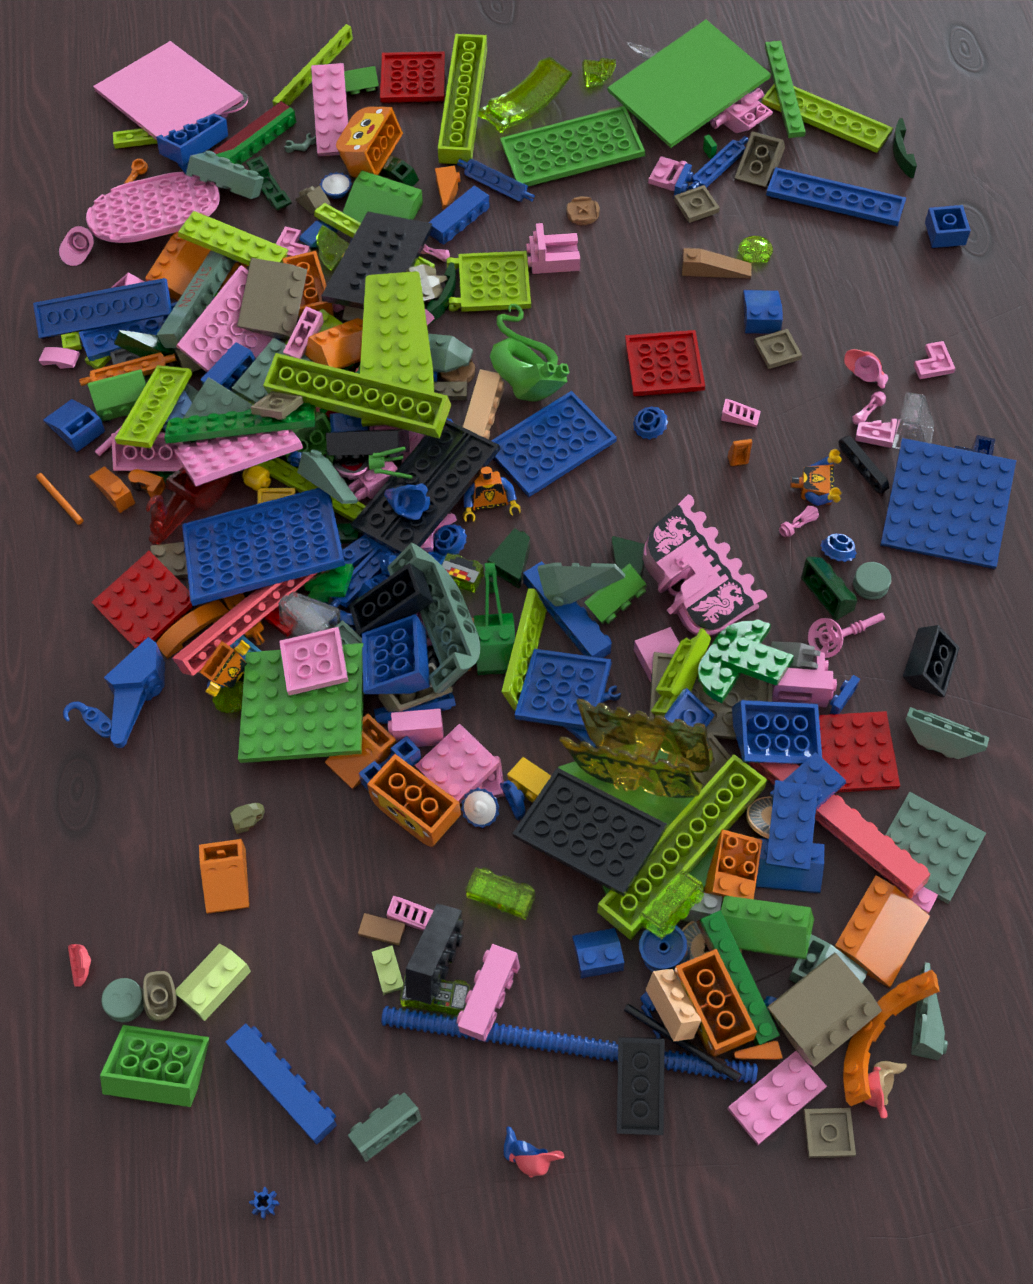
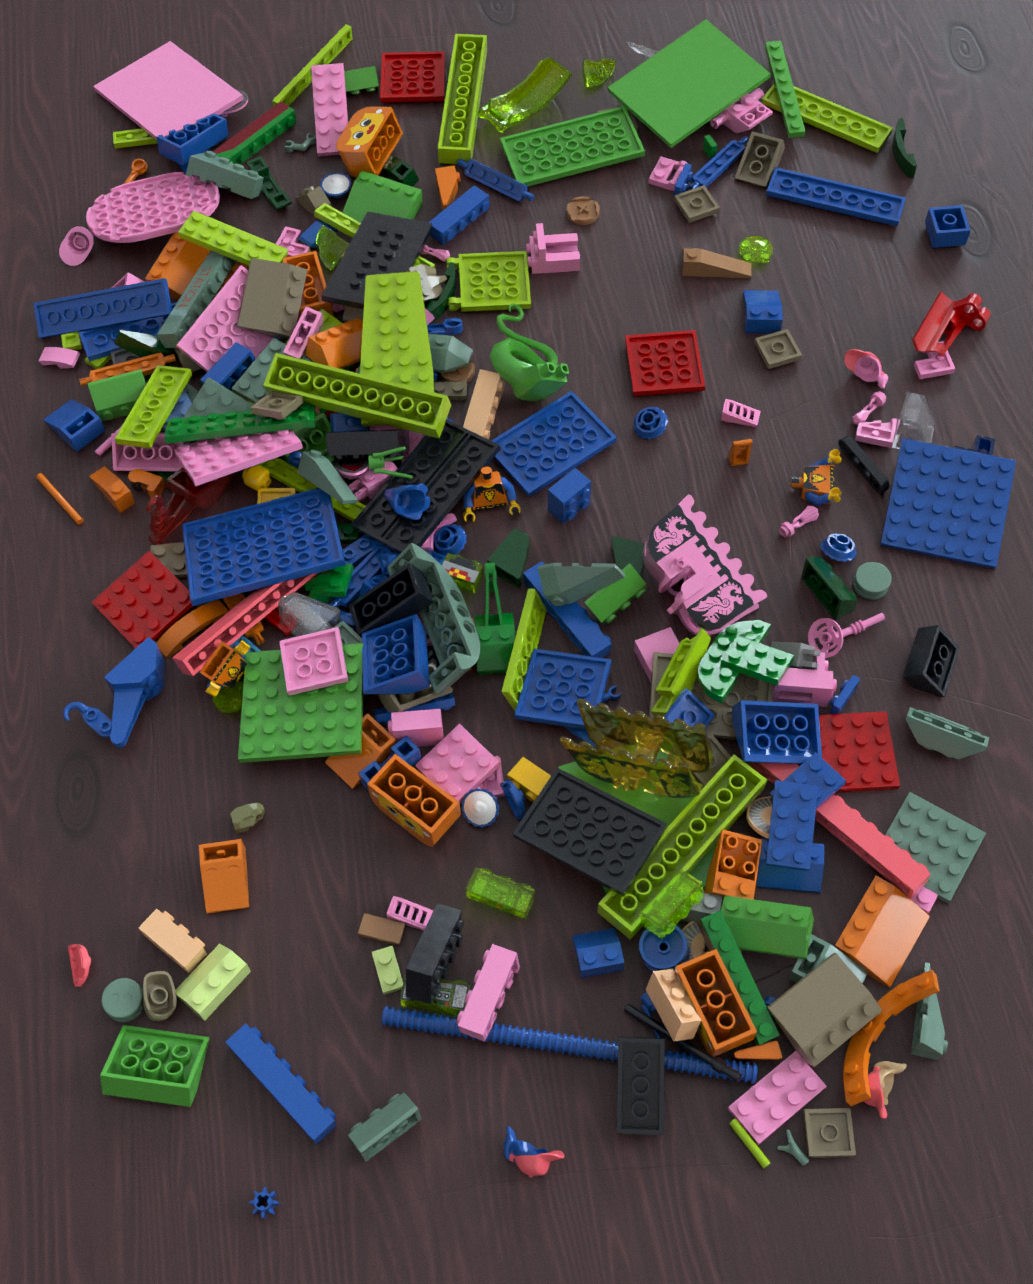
none -> light nougat brick [139,909,207,973]
none -> blue piece [427,318,463,335]
none -> blue brick [548,468,591,524]
none -> lime piece [729,1118,771,1169]
none -> sand green bar [777,1130,810,1166]
none -> red panel [912,292,991,356]

